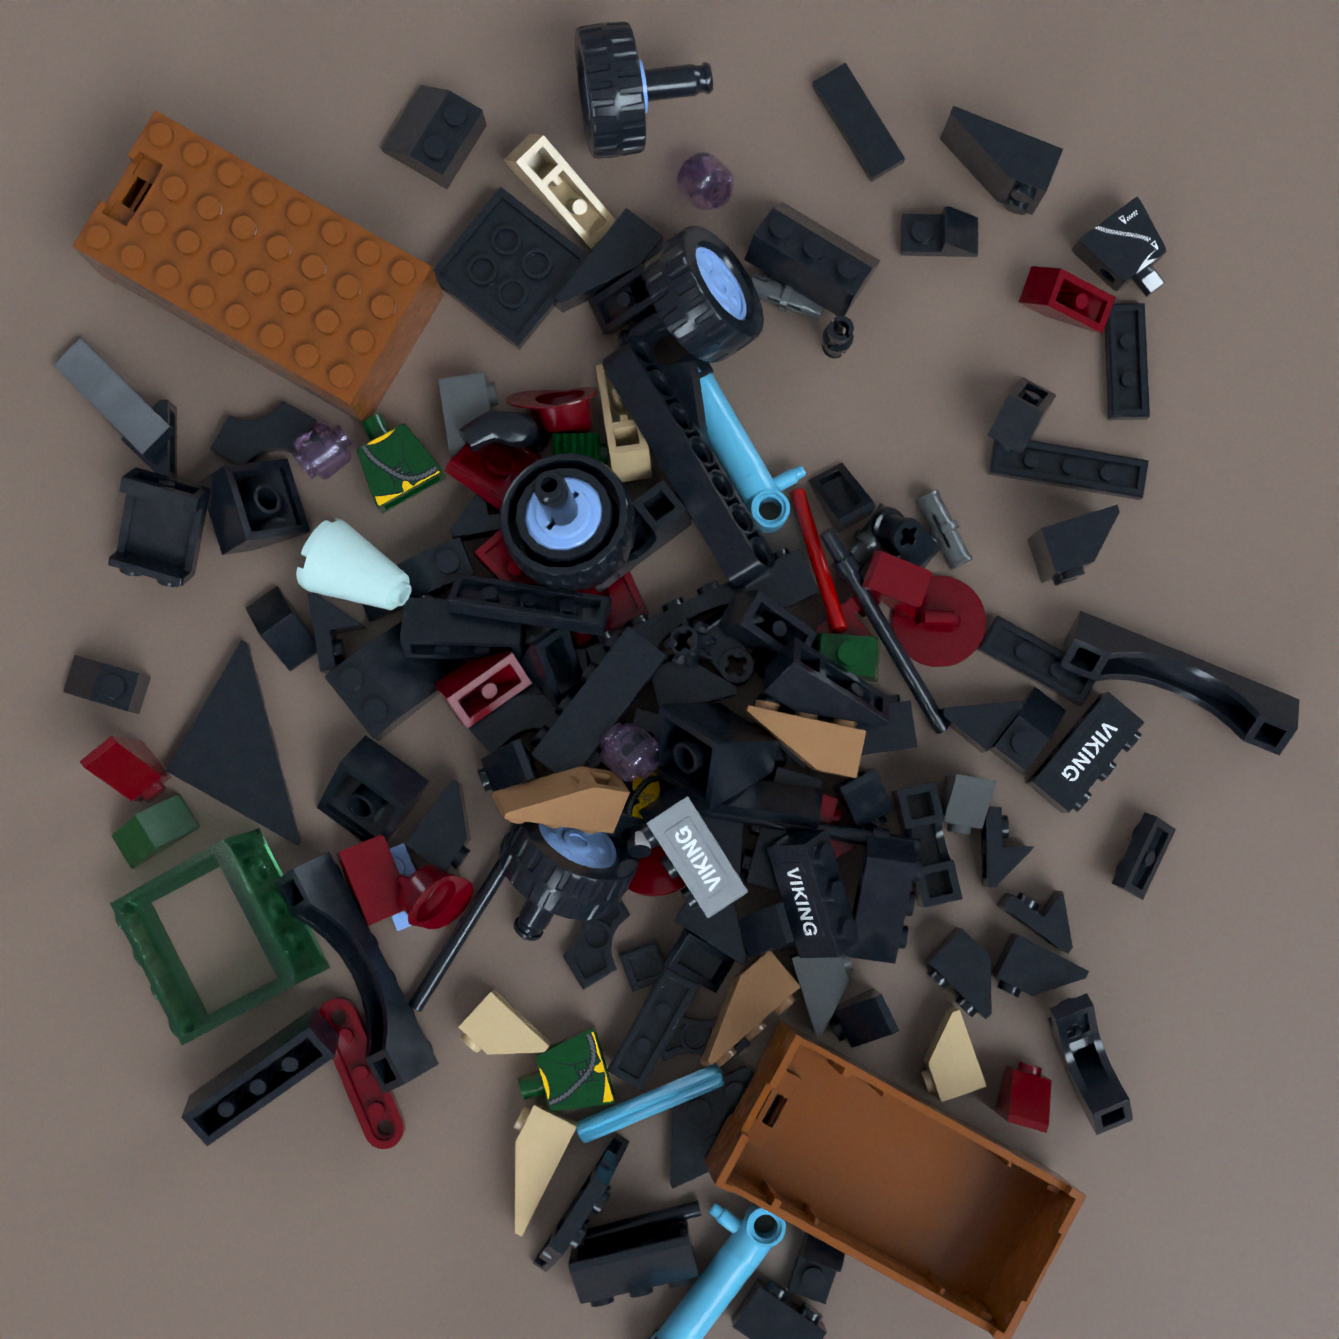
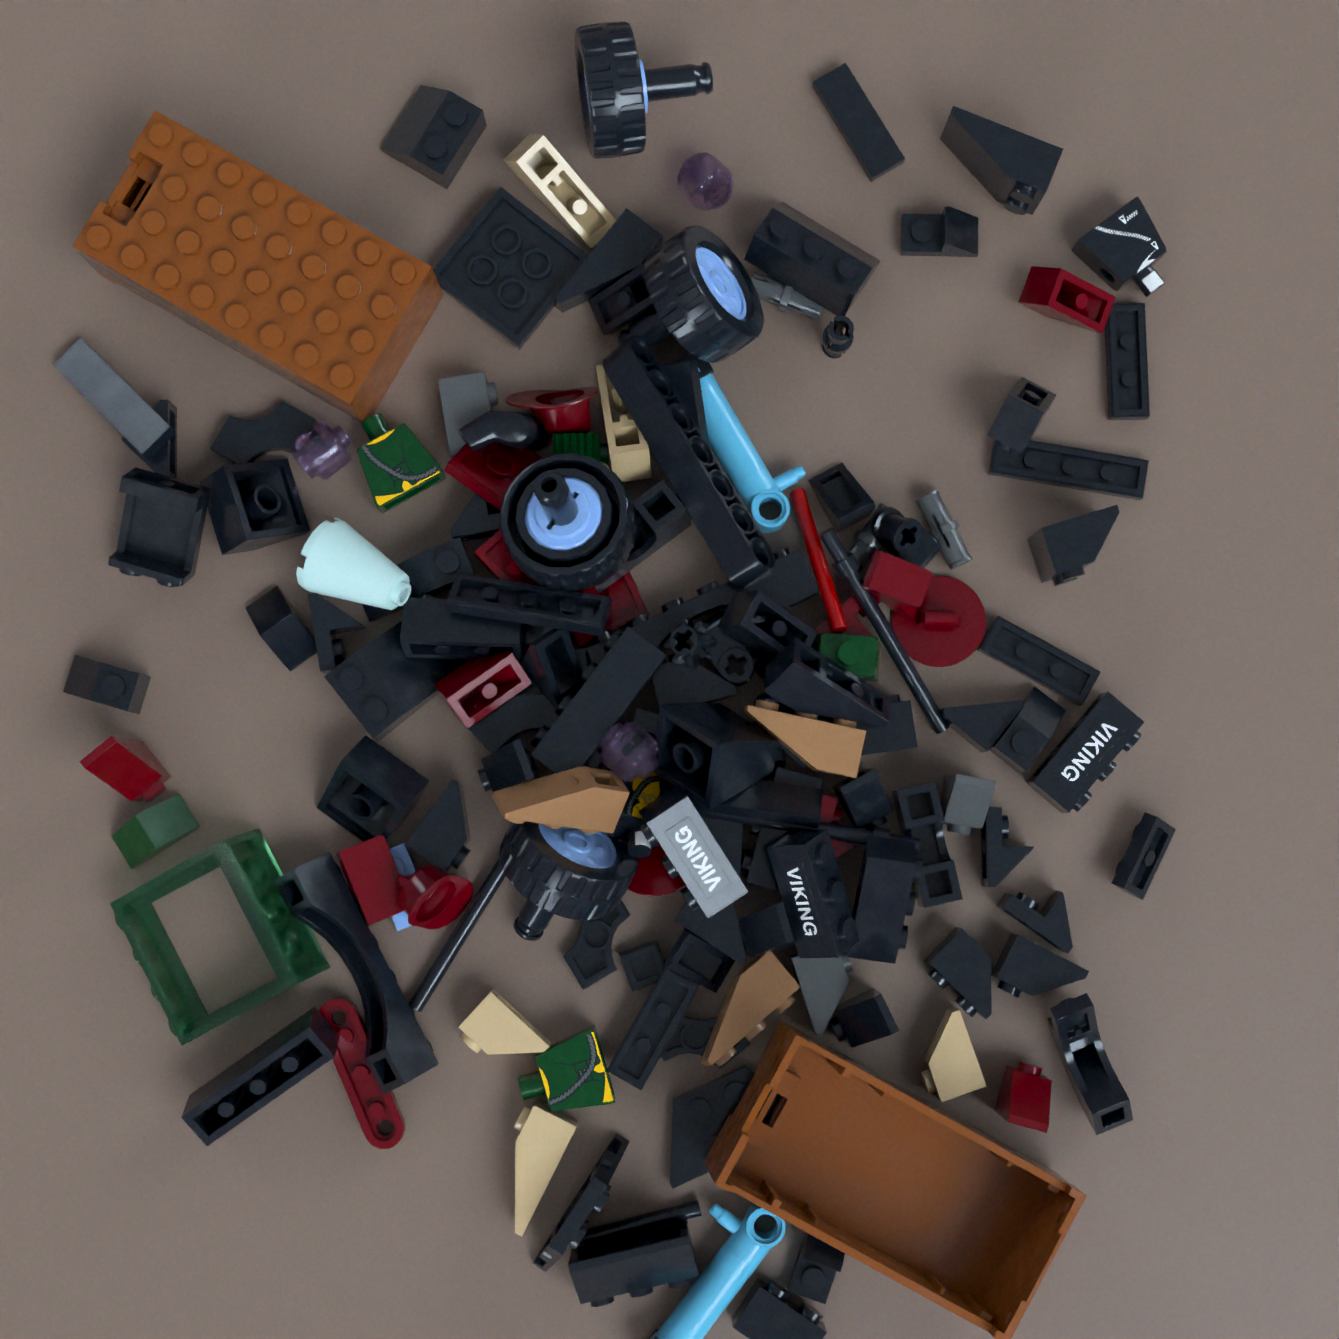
black tile [166,640,302,845] -> none
medium azure axle [576,1064,725,1143] -> none
black arch [1059,611,1300,756] -> none

